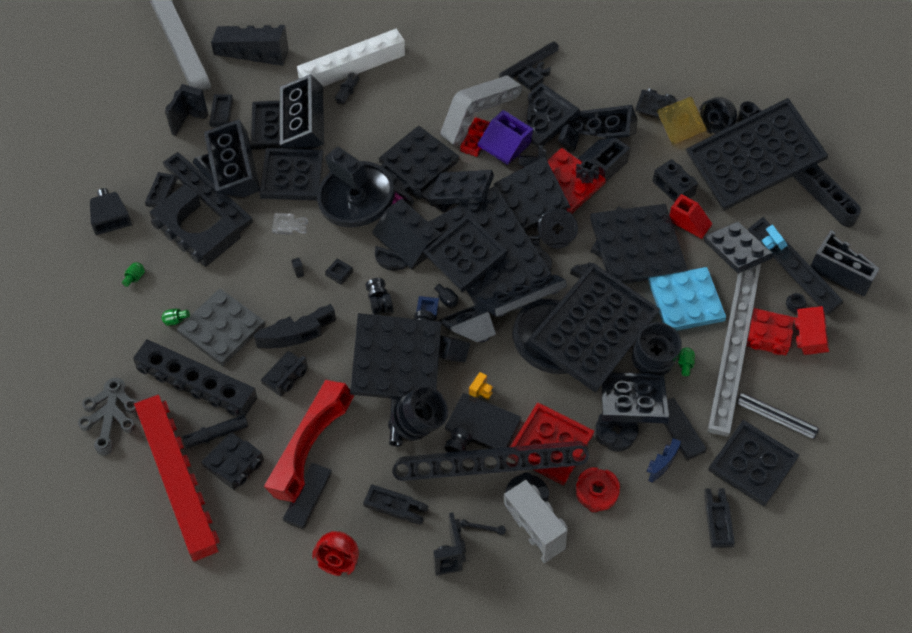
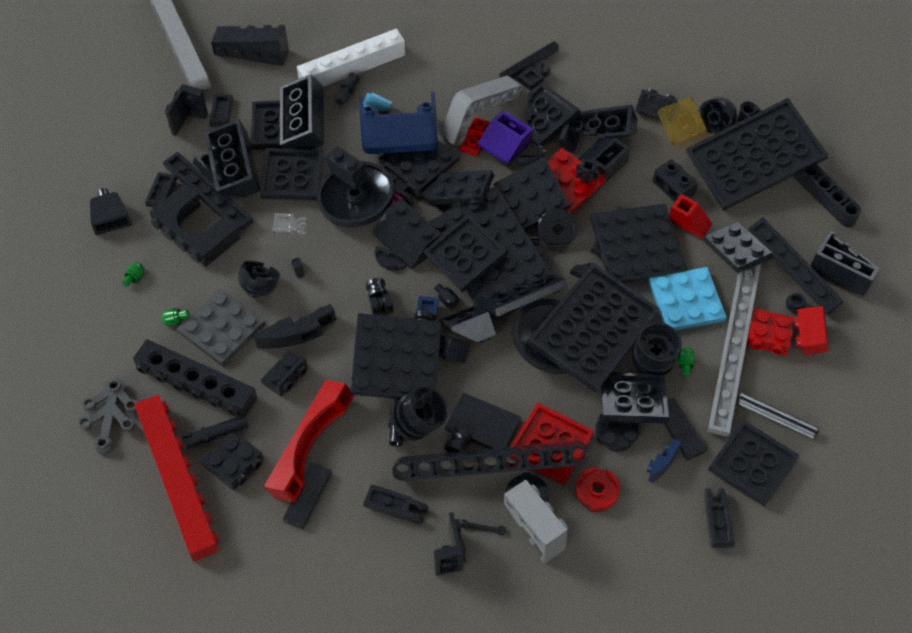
red cylinder [312,531,359,576] -> none
black tile [325,258,354,285] -> none
light orange tile [469,372,493,400] -> none
medium azure tile [762,224,788,250] -> none
none -> black cylinder [238,261,280,298]
none -> dark blue windscreen [359,92,438,154]
none -> medium azure cone [364,92,392,112]

